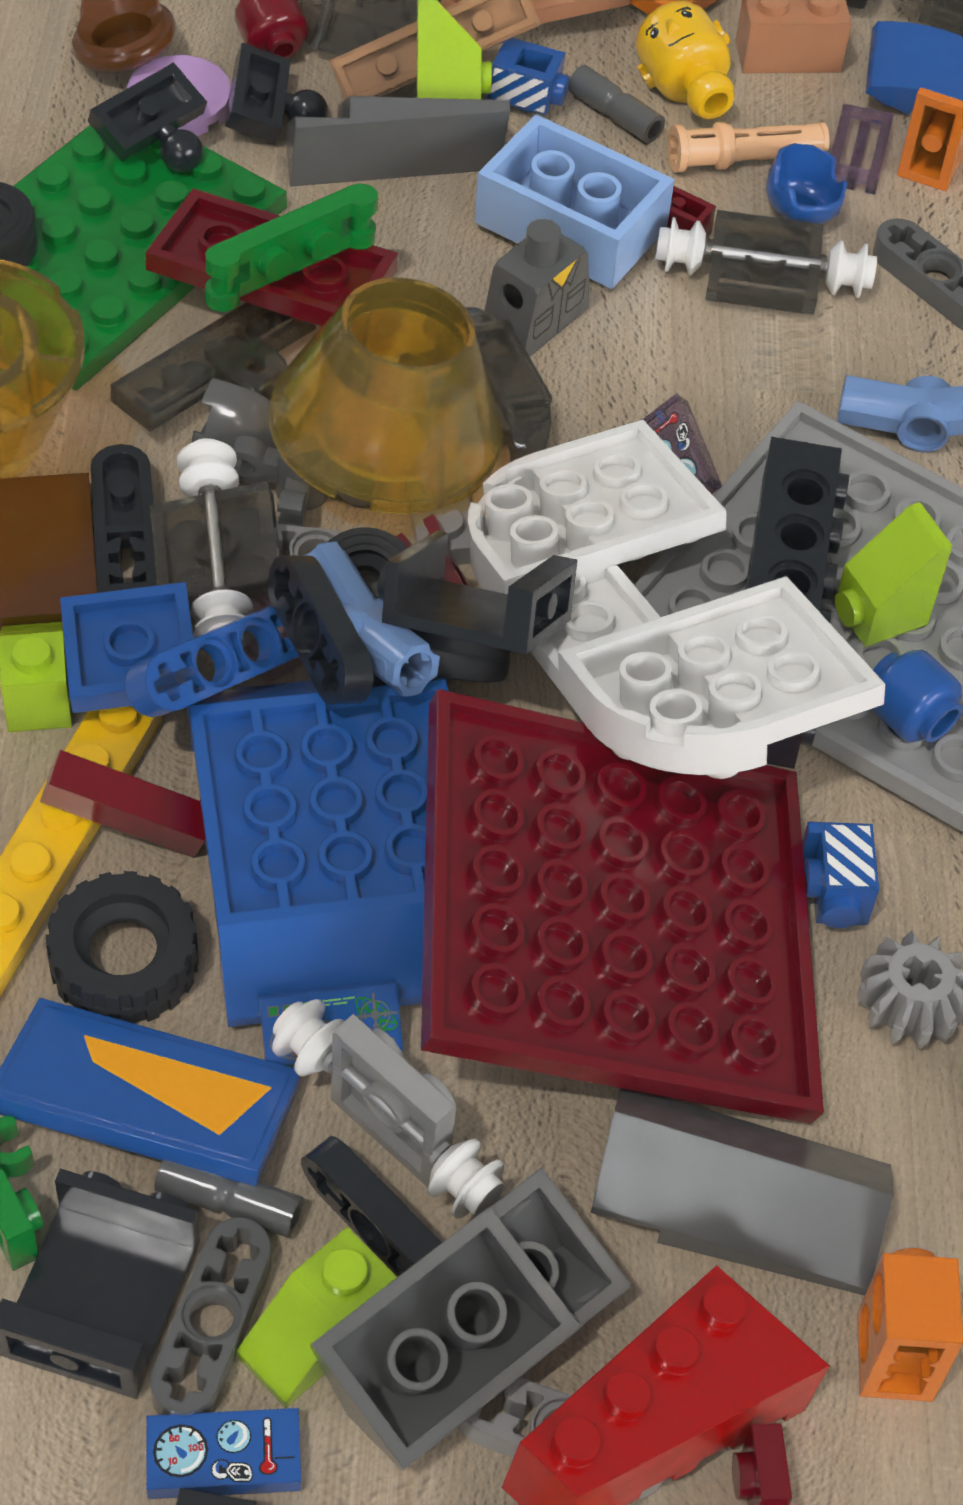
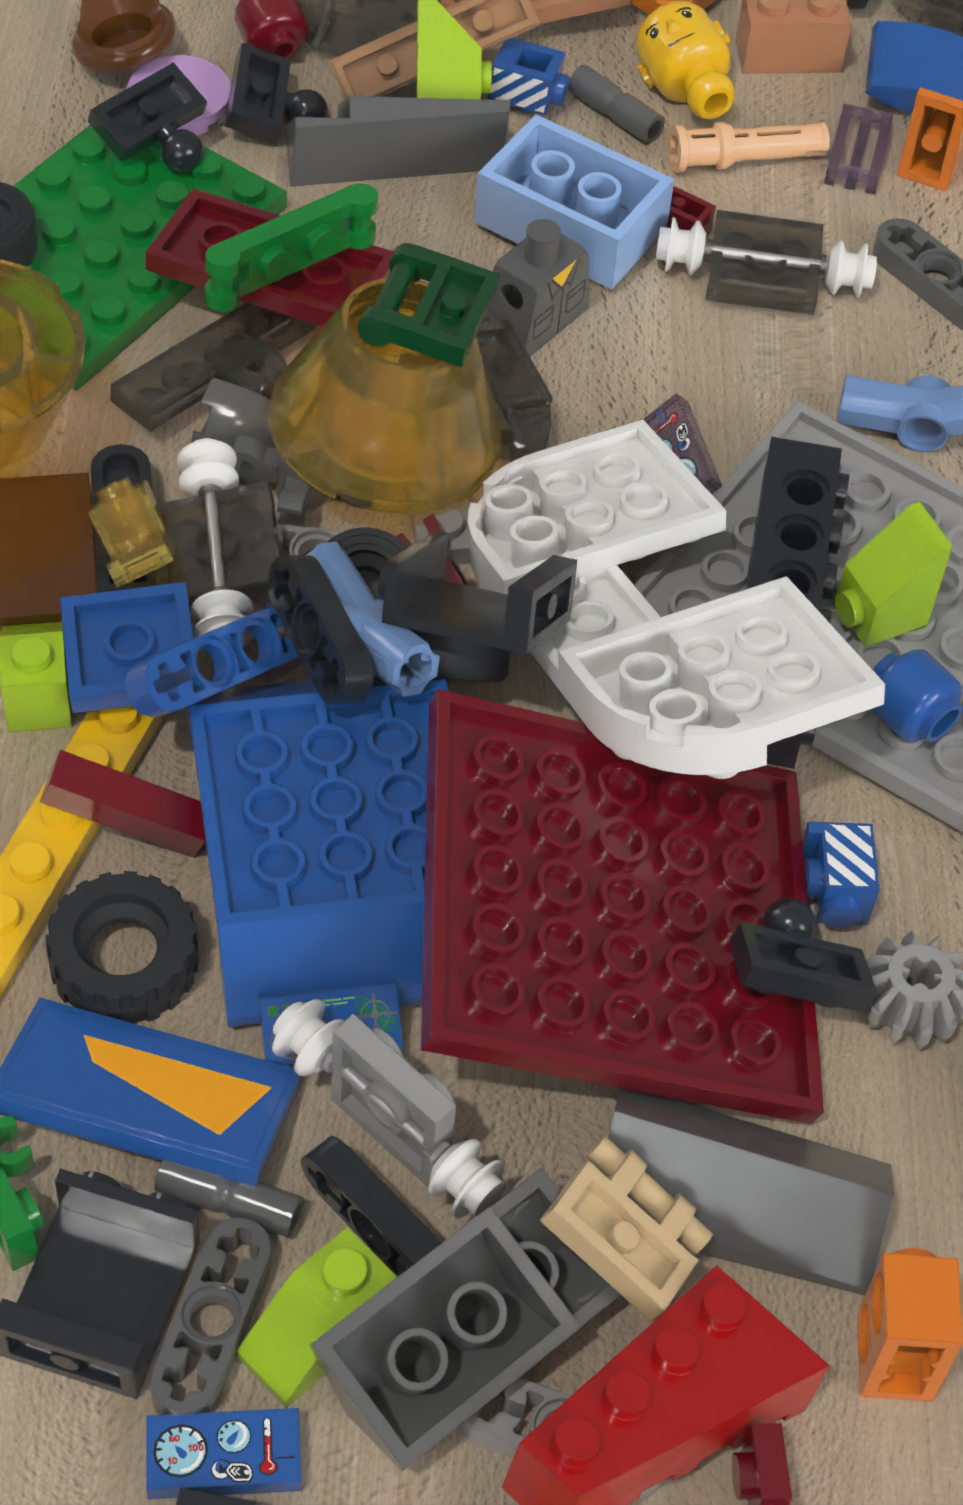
blue hair [766,143,848,226] -> none
none -> clear yellow slope [87,476,176,588]
none -> dark green plate [357,243,500,367]
none -> tan plate [540,1135,713,1321]
none -> black plate [730,898,877,1013]

